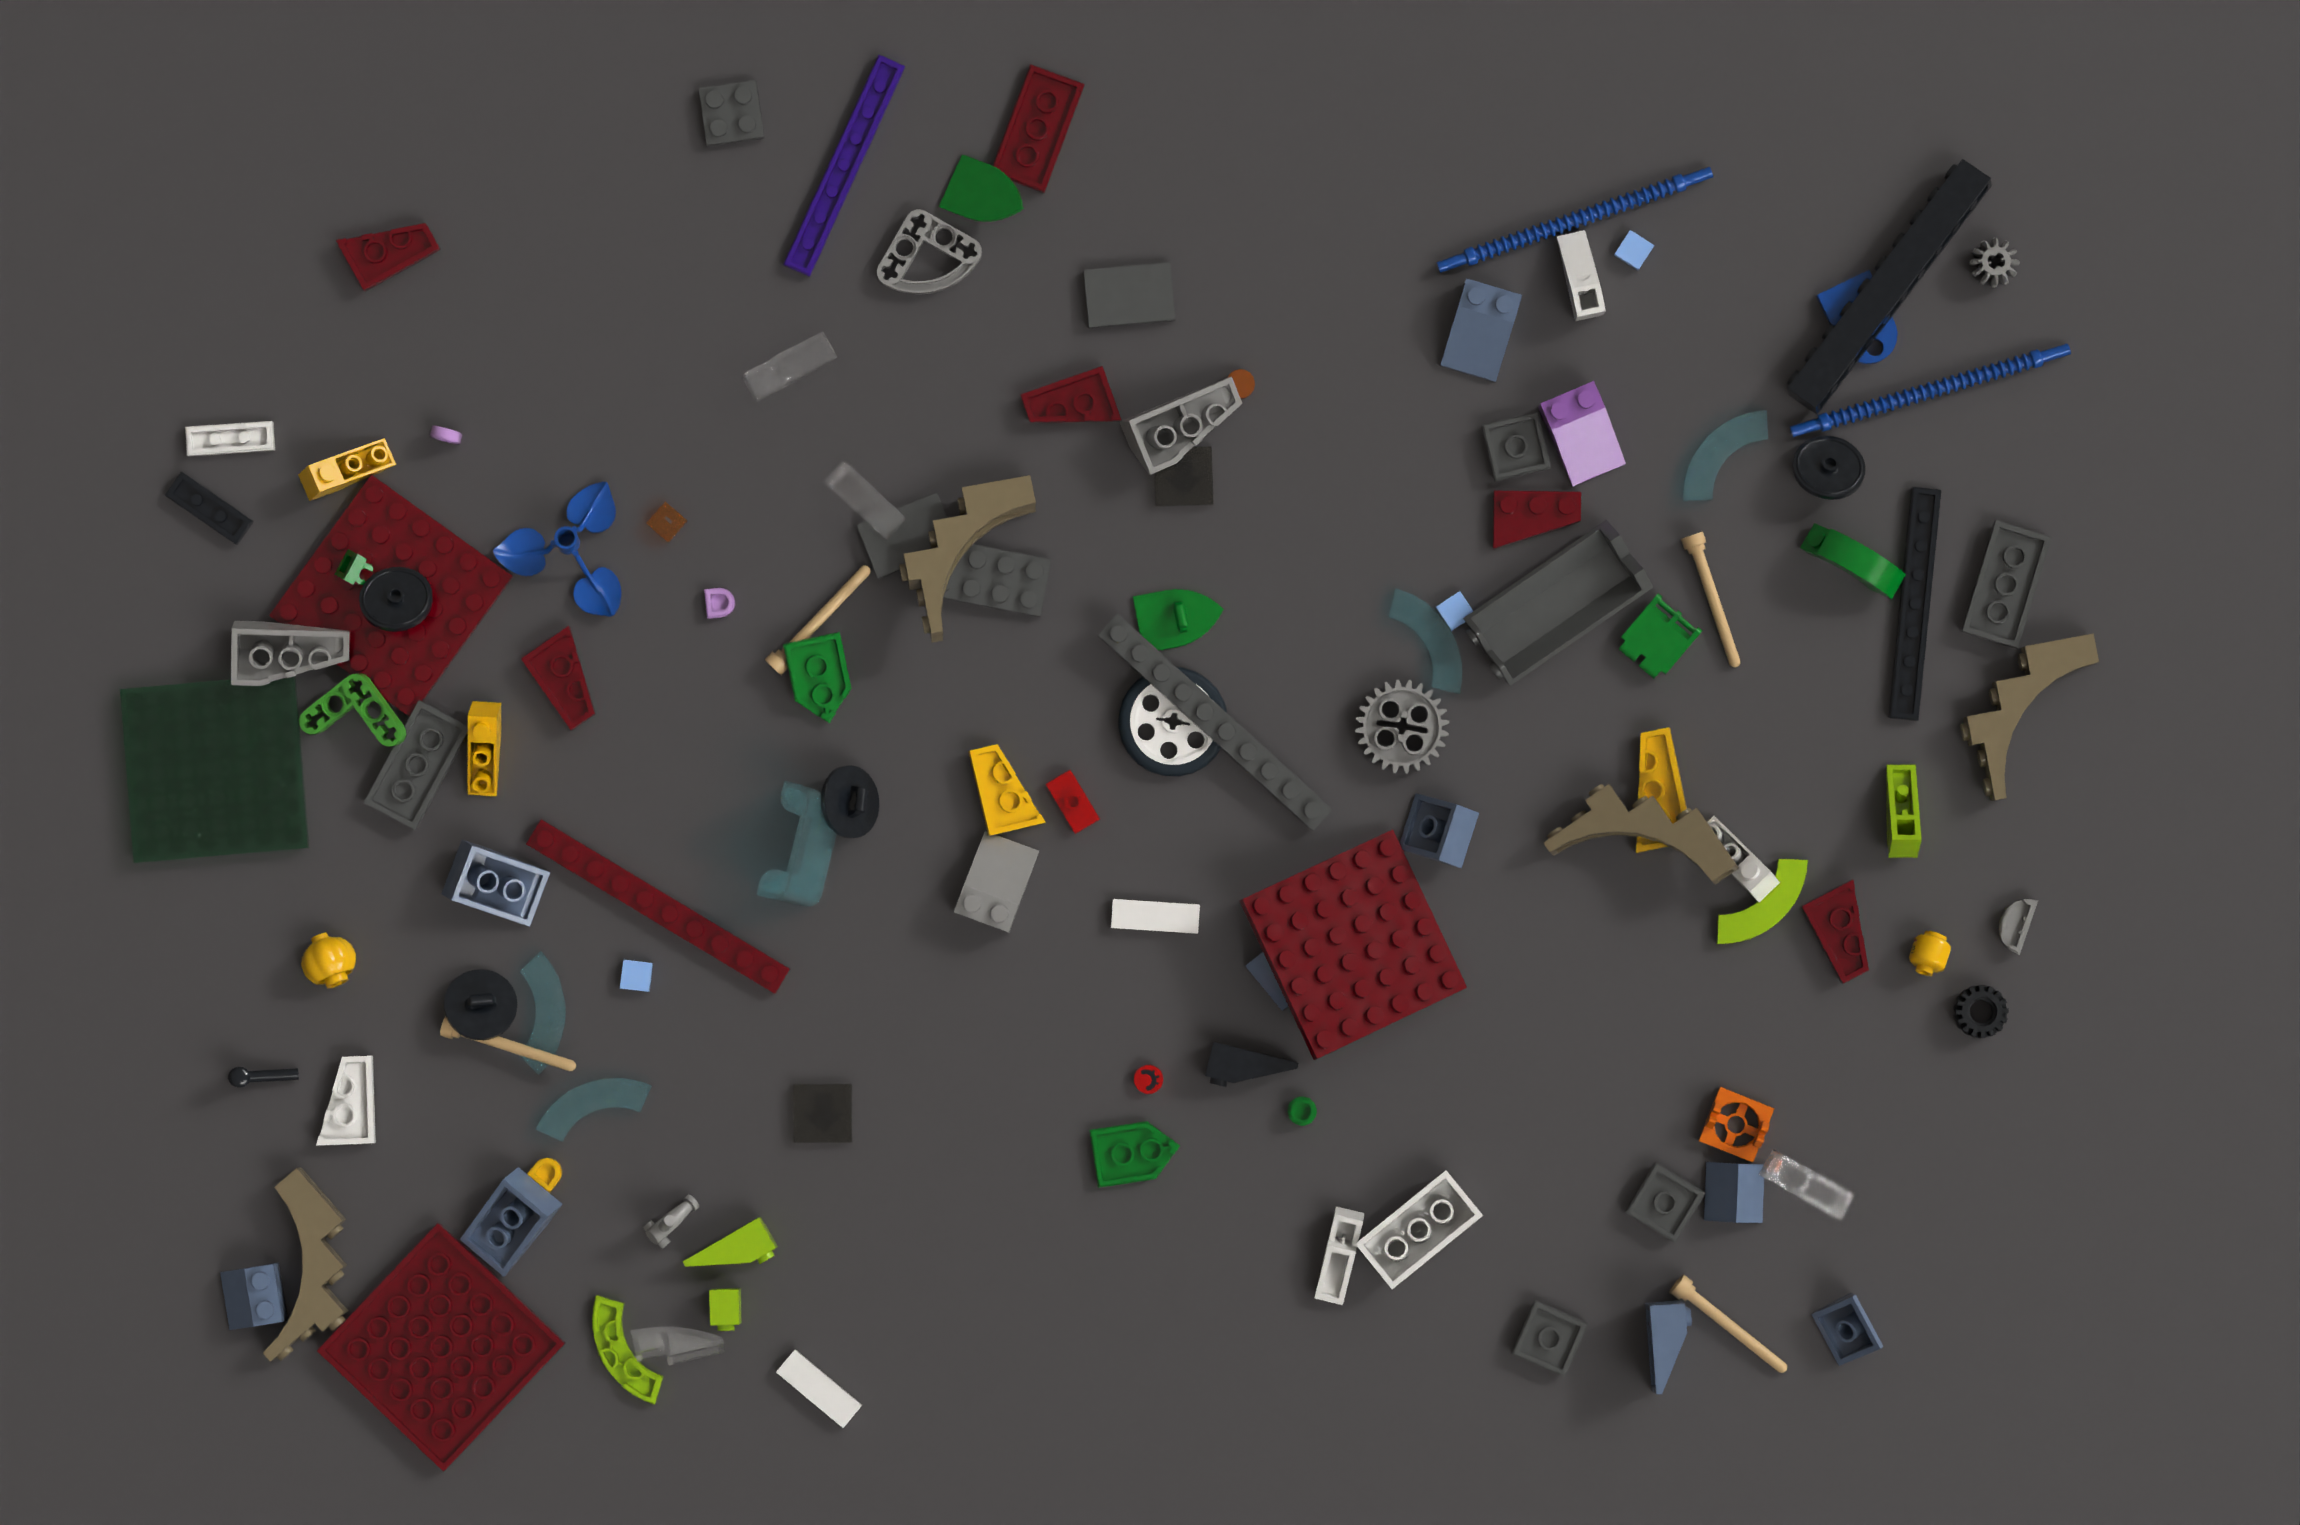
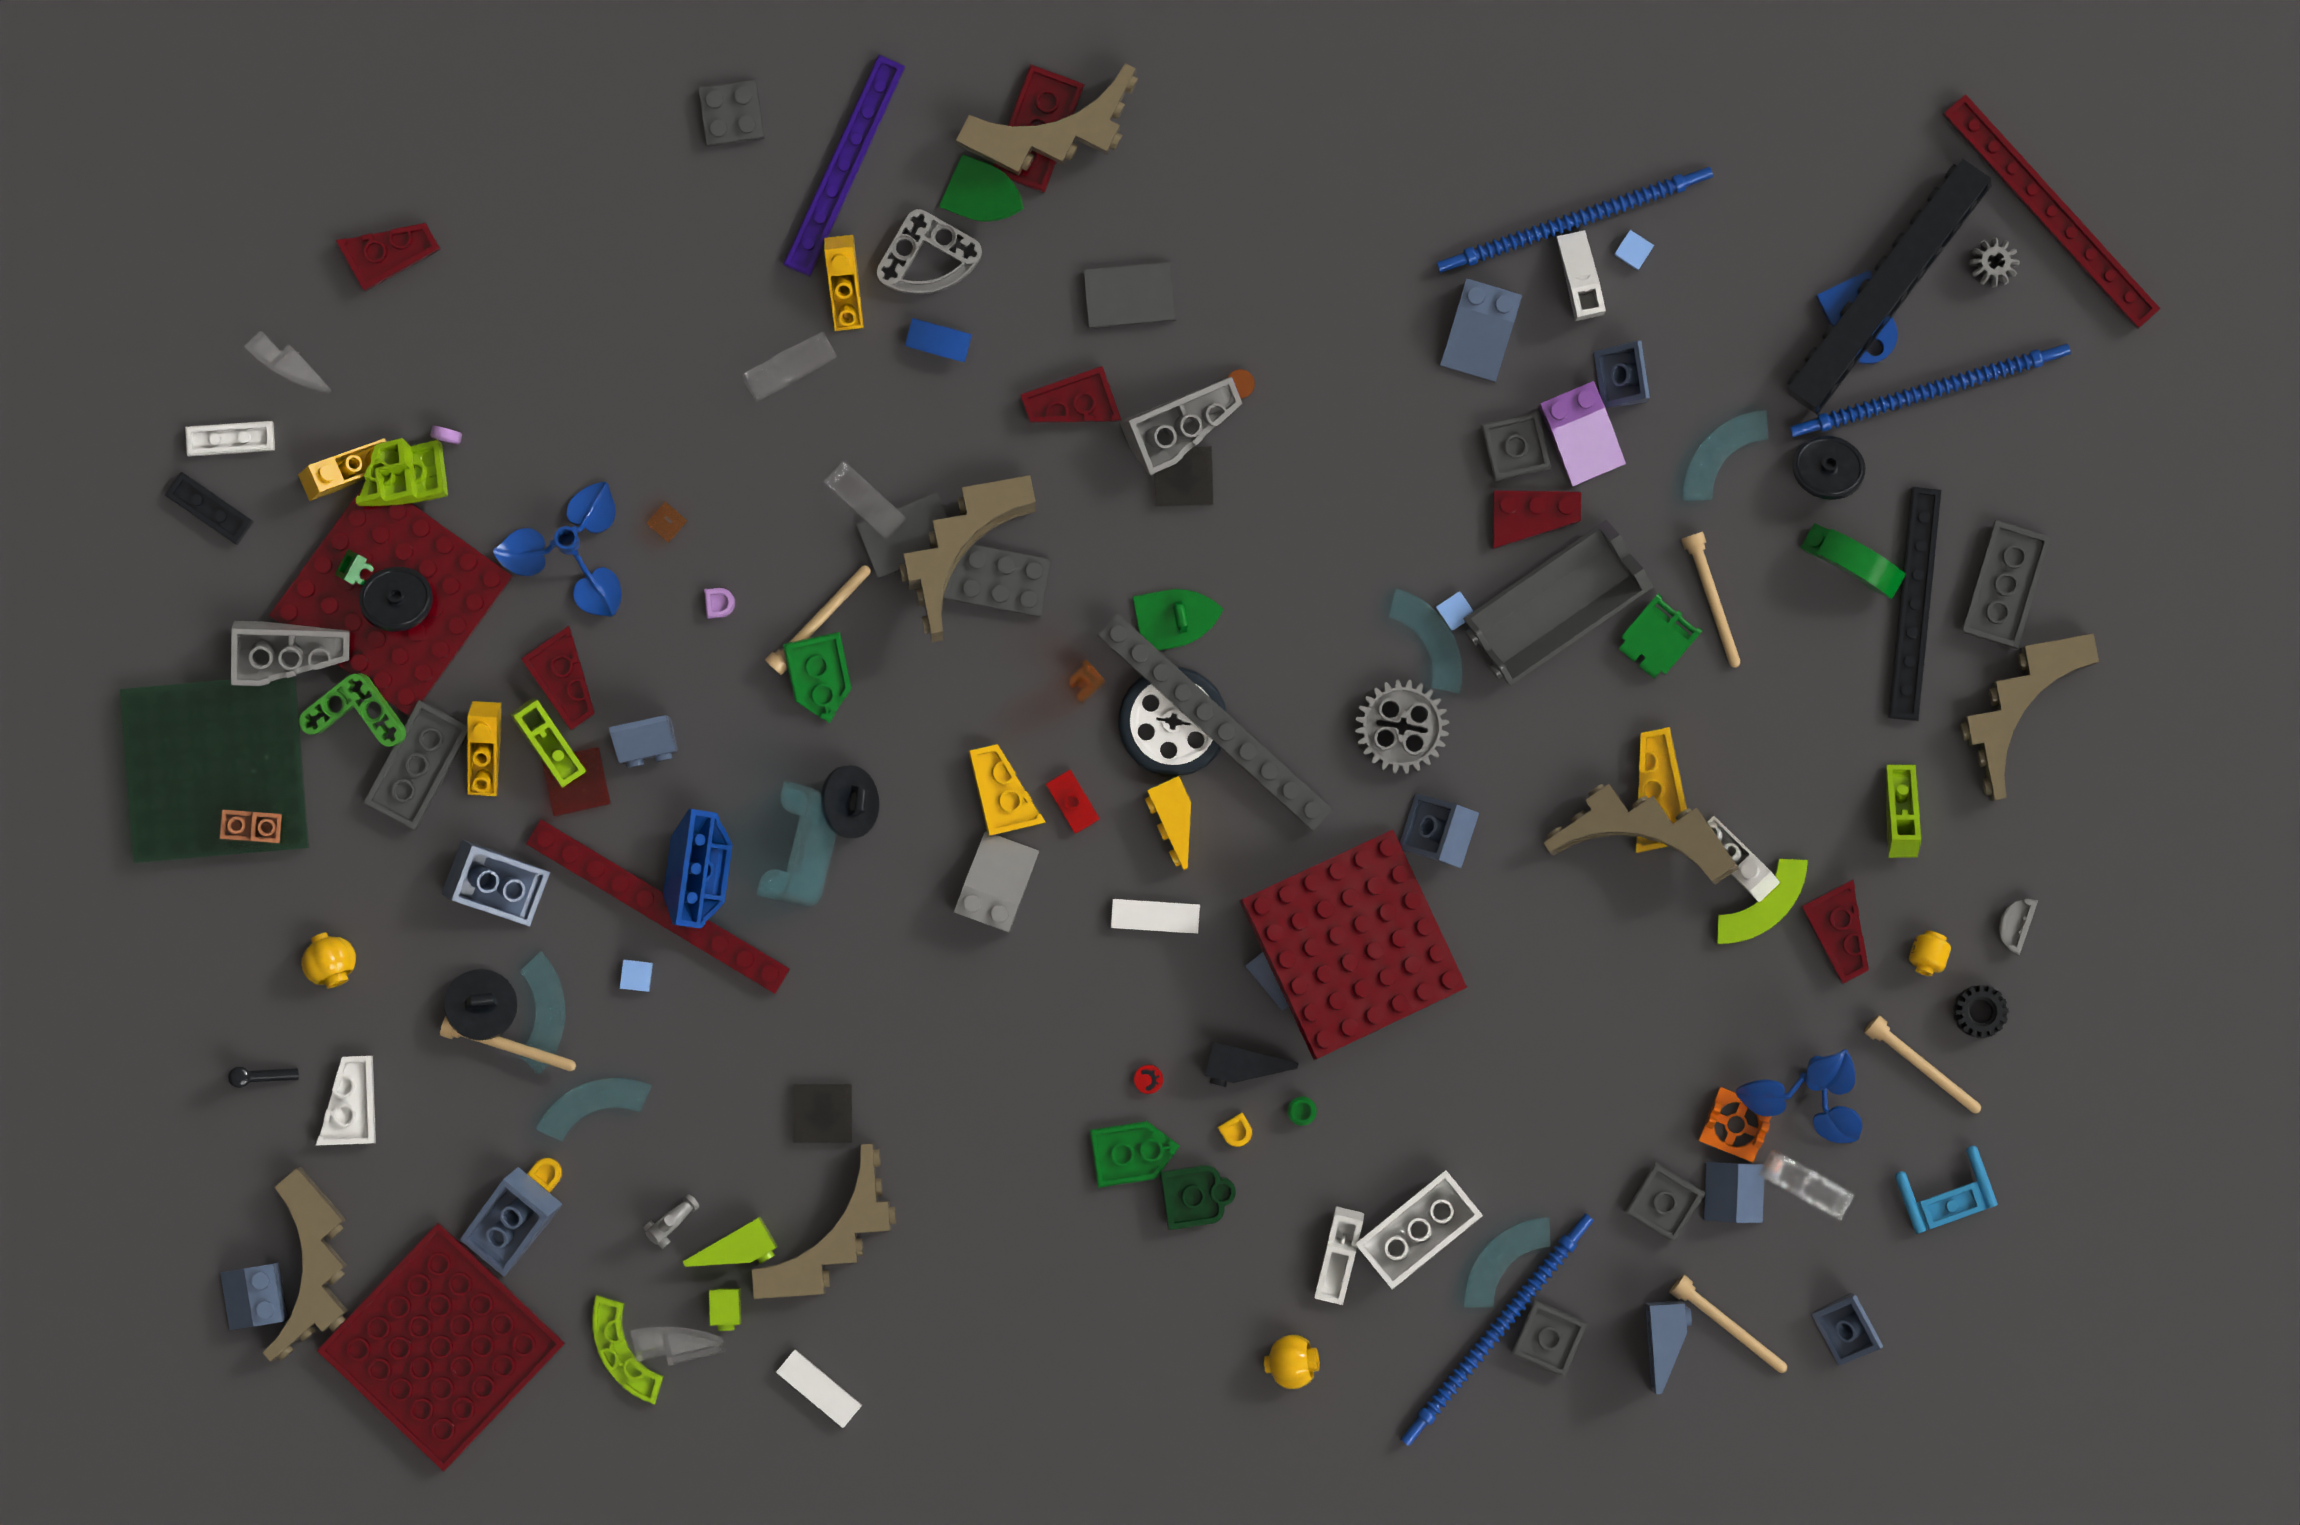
none -> nougat slope [219,810,282,843]
none -> clear slope [244,331,332,394]
none -> lime slope [356,438,448,506]
none -> lime slope [510,698,586,788]
none -> clear red tile [542,747,611,816]
none -> sand blue slope [609,715,678,768]
none -> blue wedge [663,809,733,928]
none -> dark tan arch [752,1143,896,1299]
none -> yellow slope [824,235,864,331]
none -> blue slope [905,318,972,362]
none -> dark tan arch [956,63,1138,176]
none -> clear orange hinge [1069,659,1107,705]
none -> yellow slope [1145,776,1191,870]
none -> dark green plate [1160,1165,1236,1230]
none -> yellow tile [1217,1112,1252,1147]
none -> yellow plant [1264,1335,1320,1389]
none -> blue hose [1400,1213,1594,1446]
none -> clear light blue tile [1464,1217,1550,1308]
none -> sand blue slope [1594,341,1650,408]
none -> blue plant [1736,1049,1863,1143]
none -> tan piece [1864,1015,1981,1114]
none -> dark azure plate [1895,1145,1998,1234]
none -> dark red plate [1943,94,2161,329]

